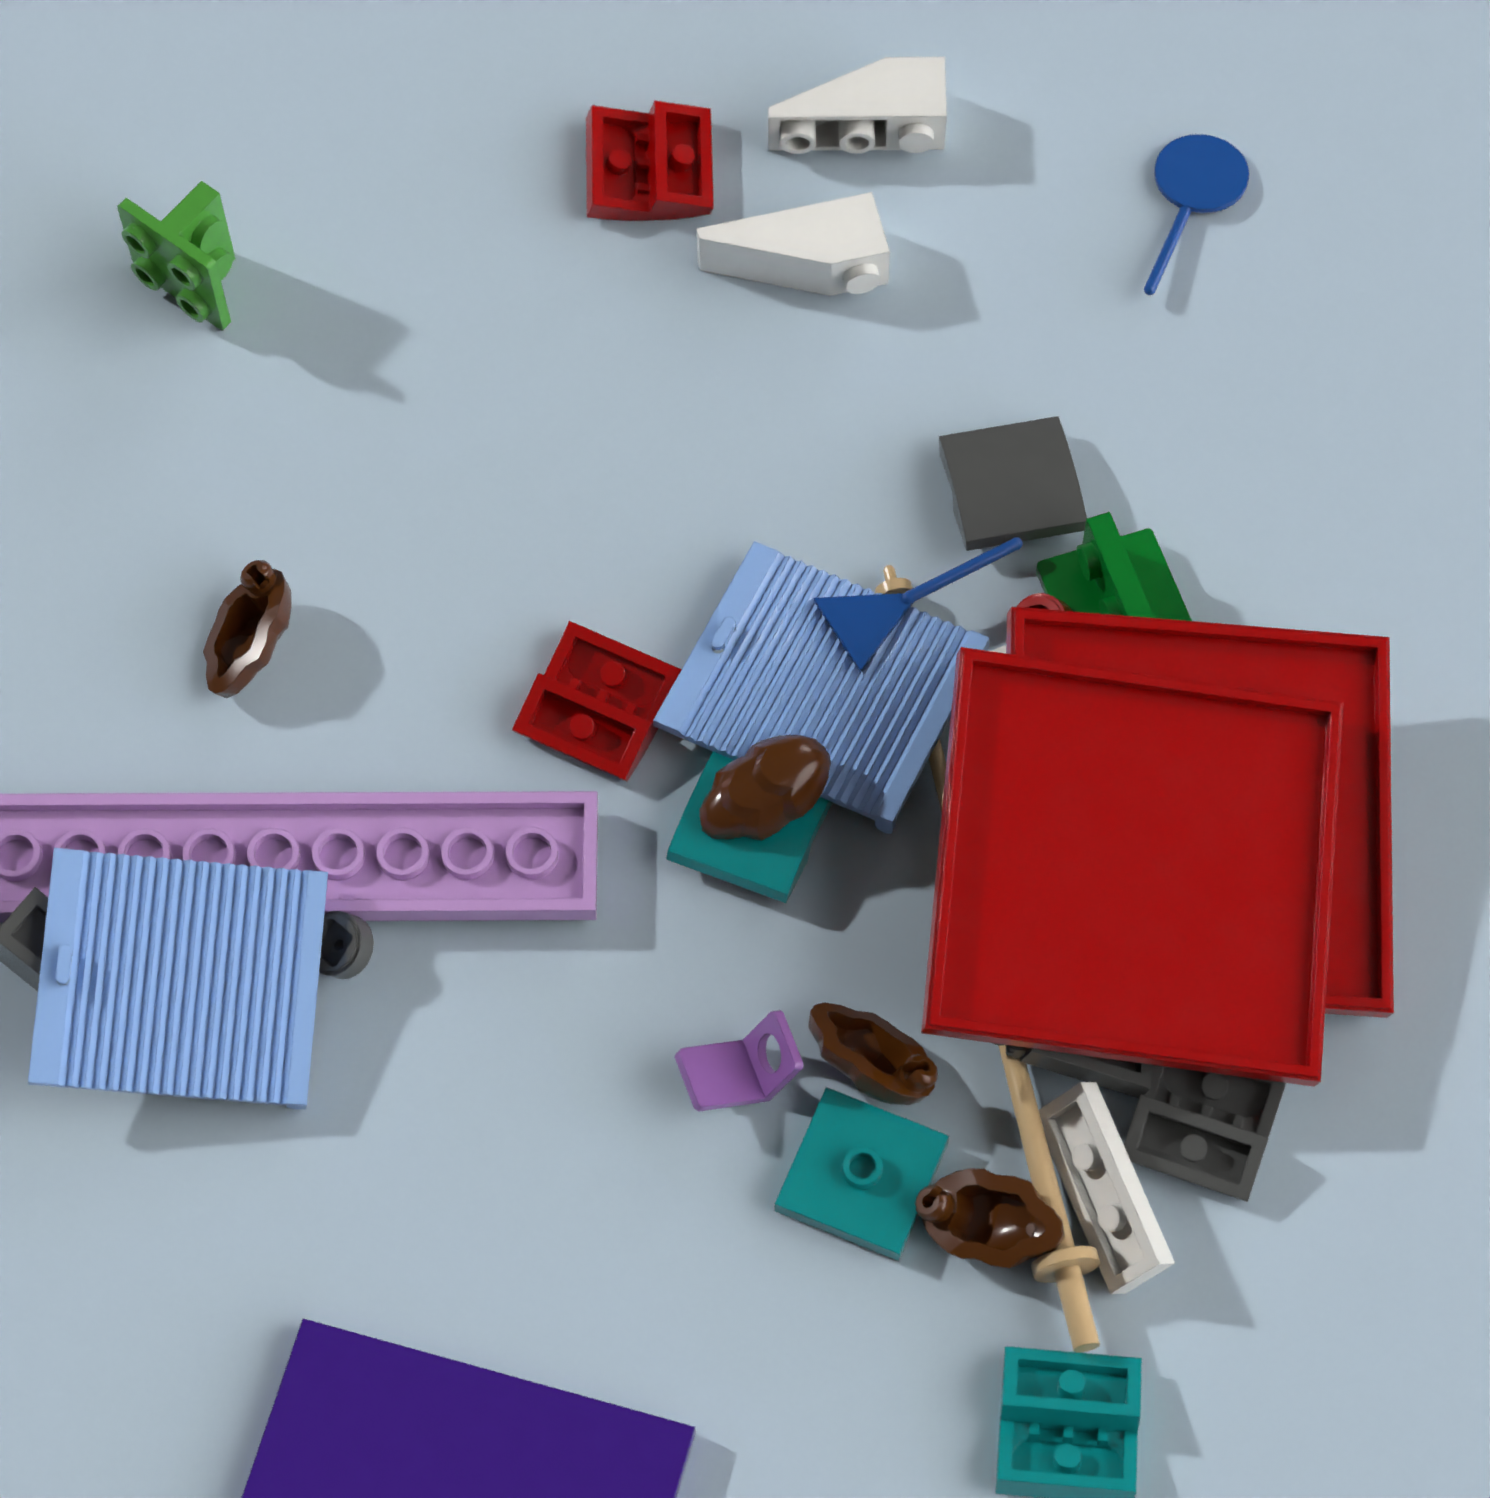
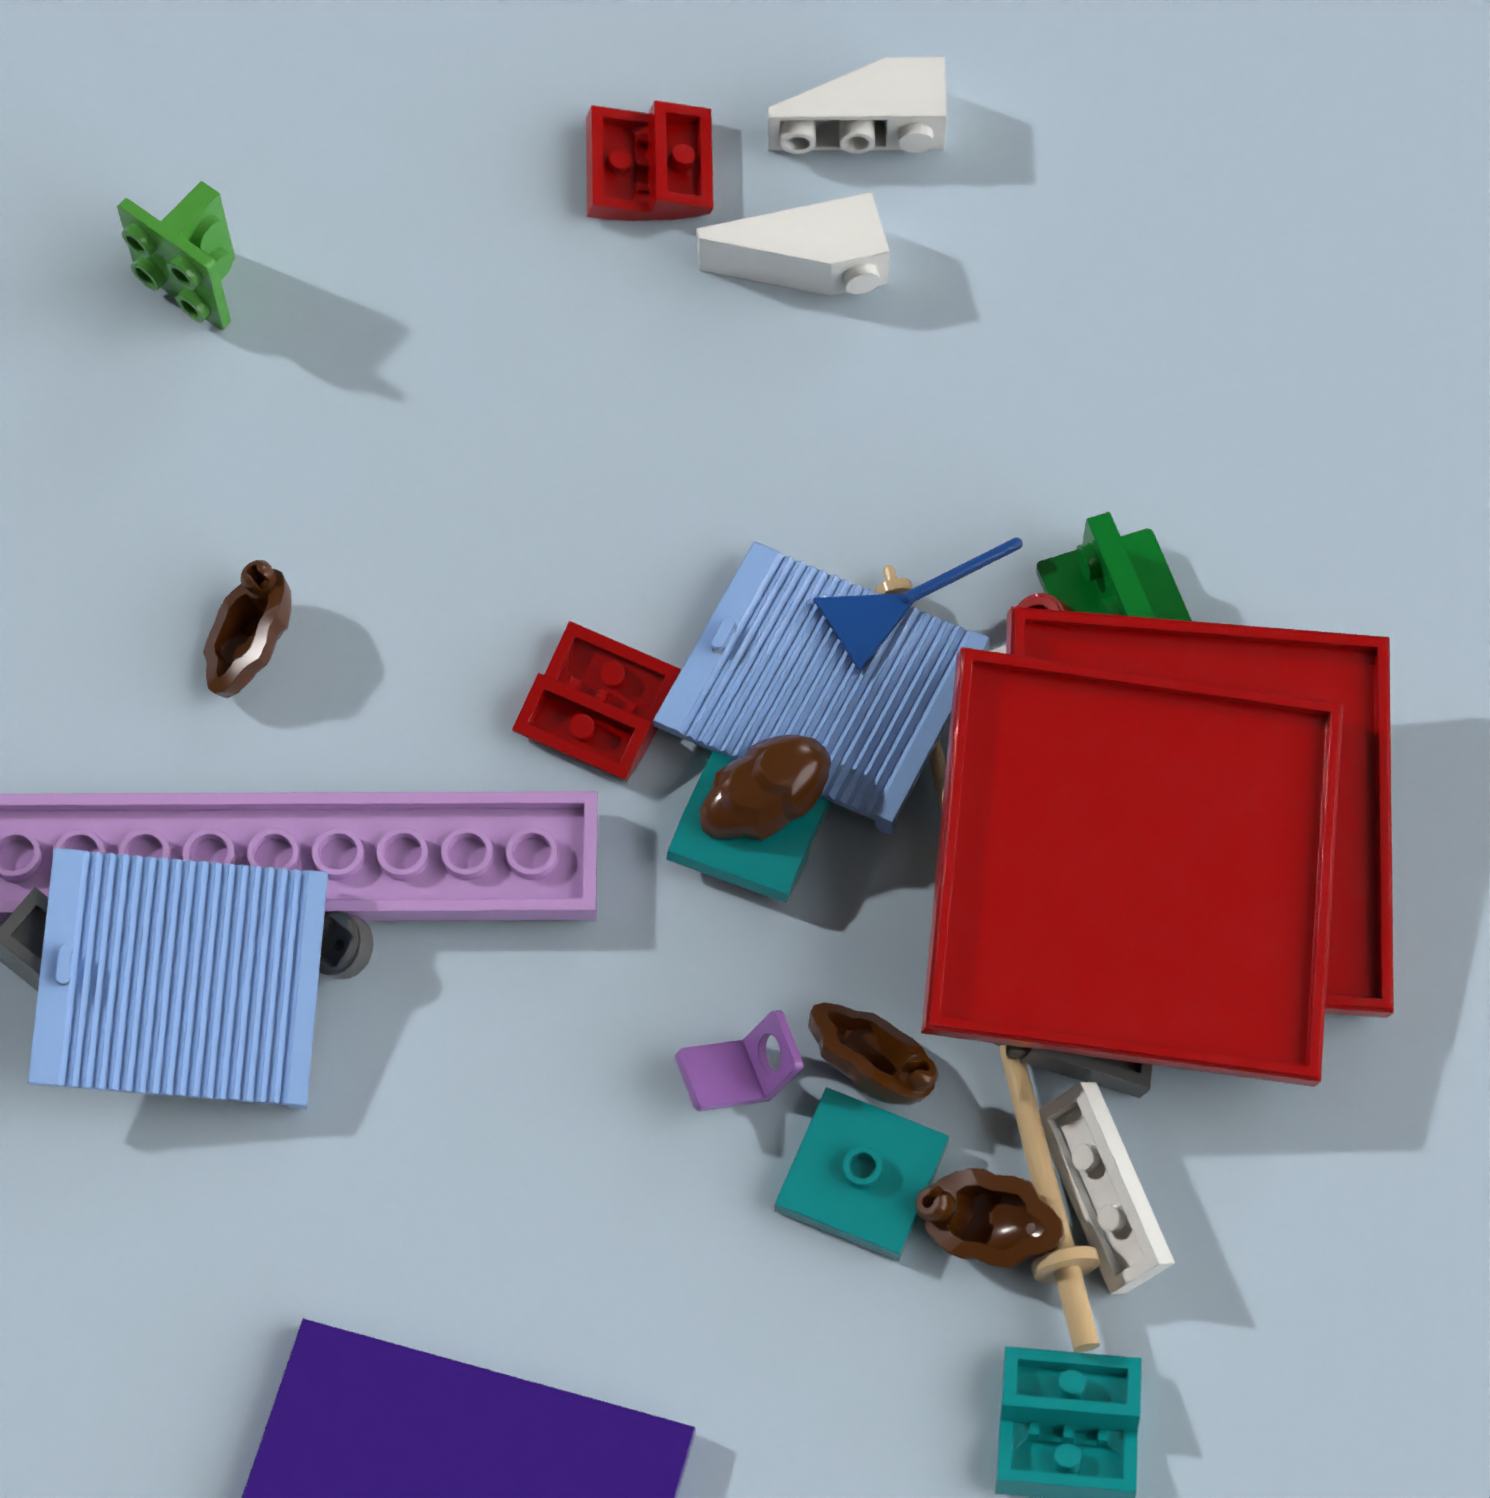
dark grey slope [939,416,1087,551] -> none
dark grey slope [1124,1065,1286,1202] -> none
blue piece [1144,134,1249,295] -> none

